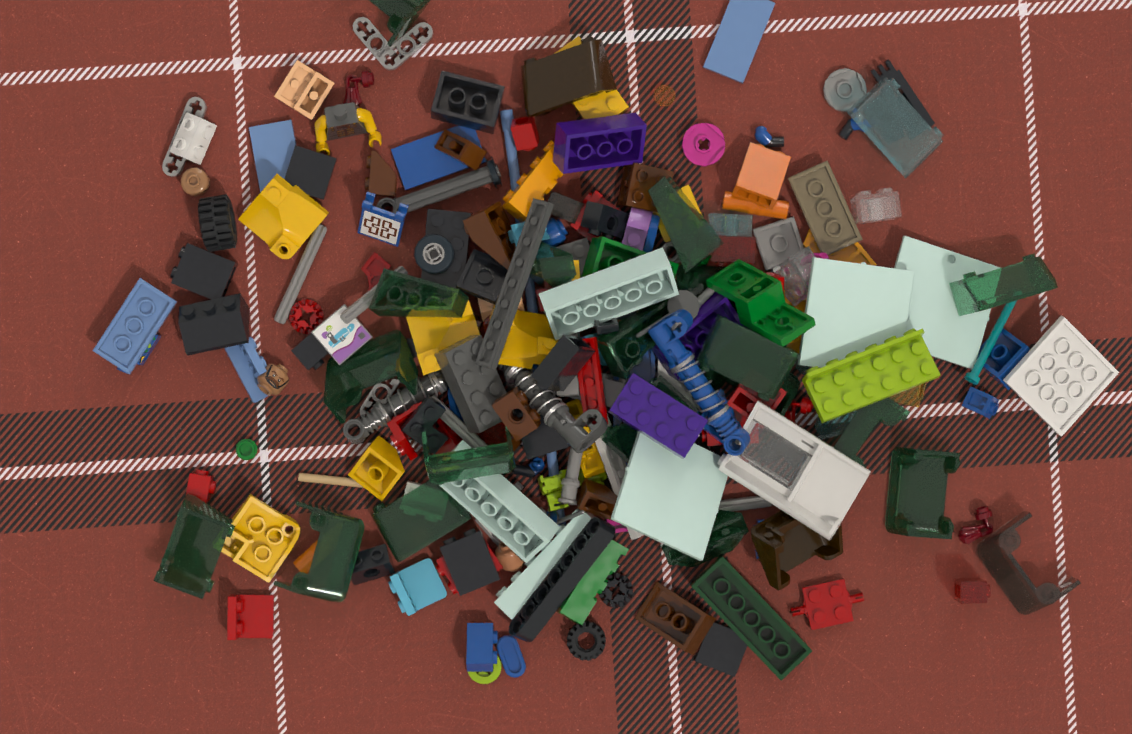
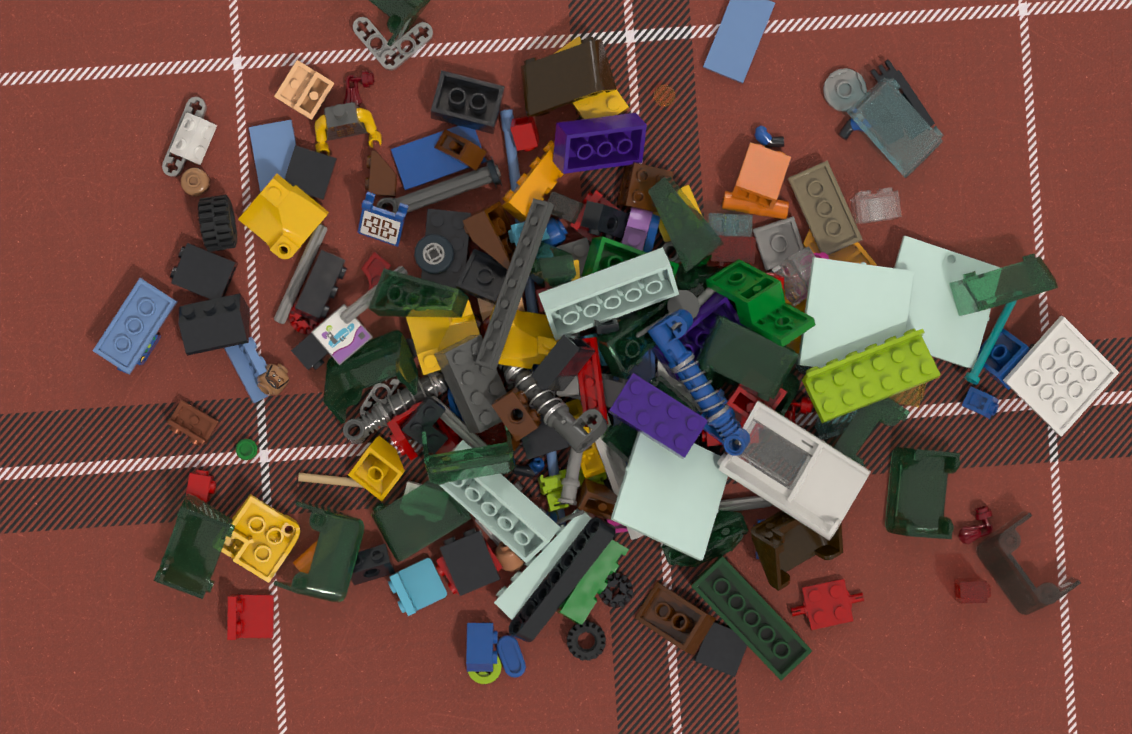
dark pink plate [682,123,725,167] -> none
none -> copper bracket [166,400,219,446]
none -> black brick [295,250,348,323]

